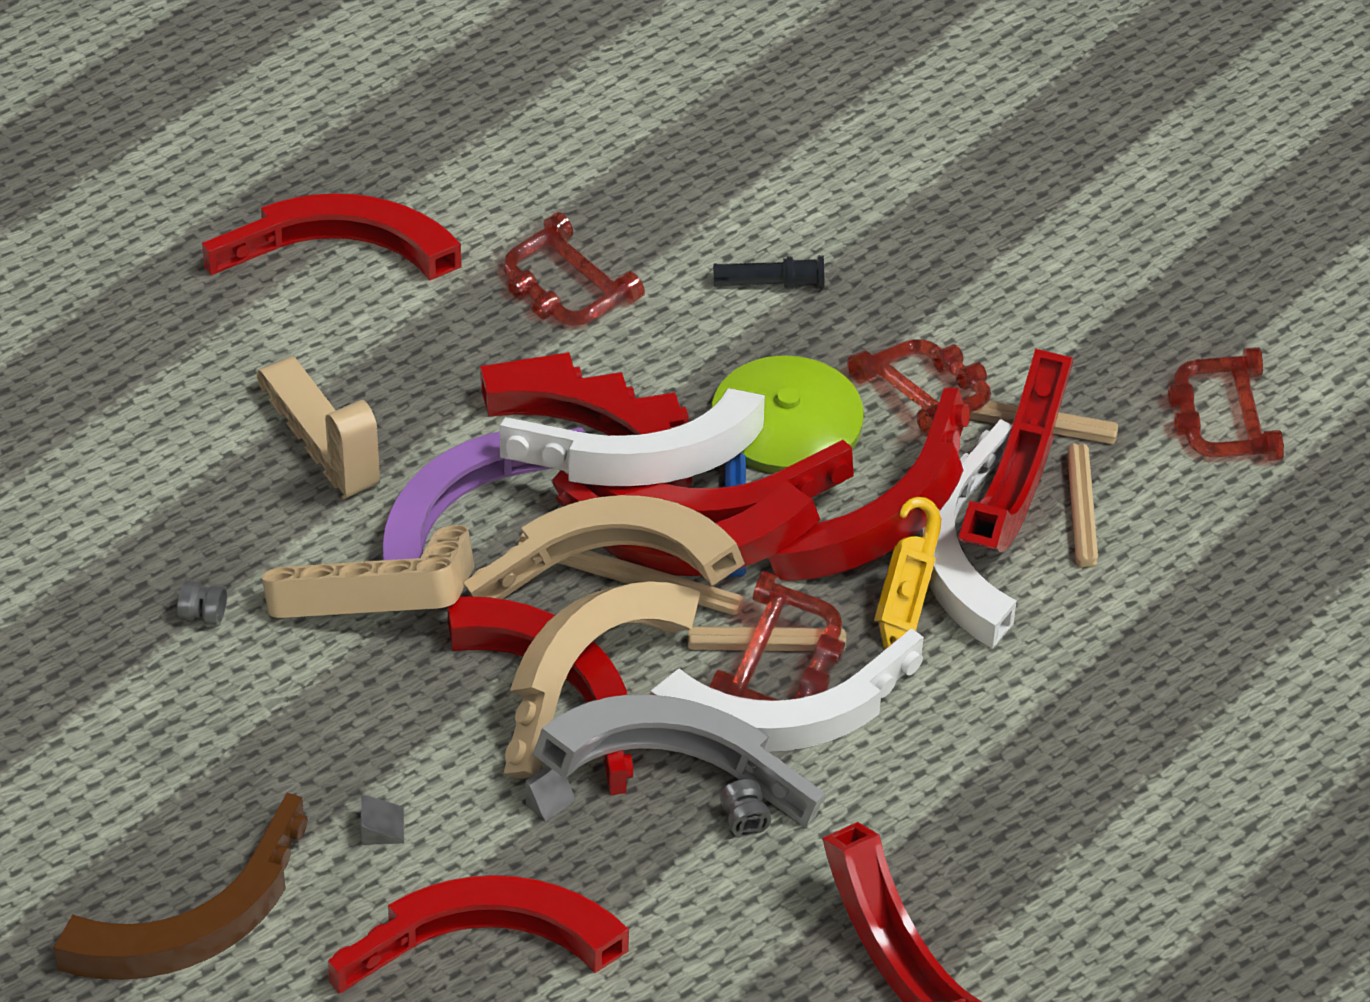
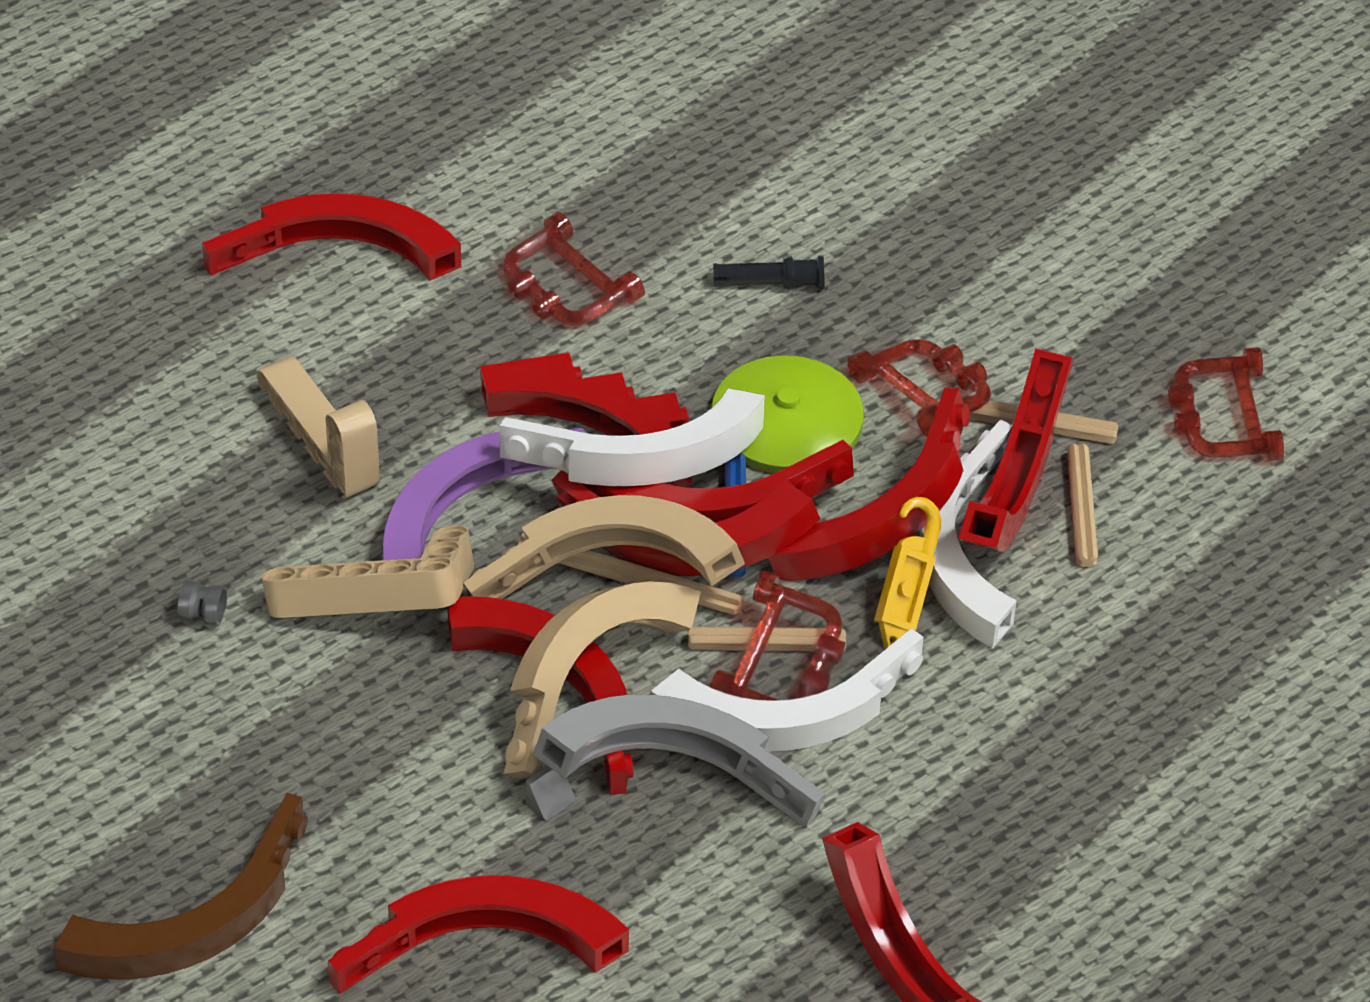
flat silver slope [361,795,404,845] -> none
flat silver wheel [720,779,771,837] -> none

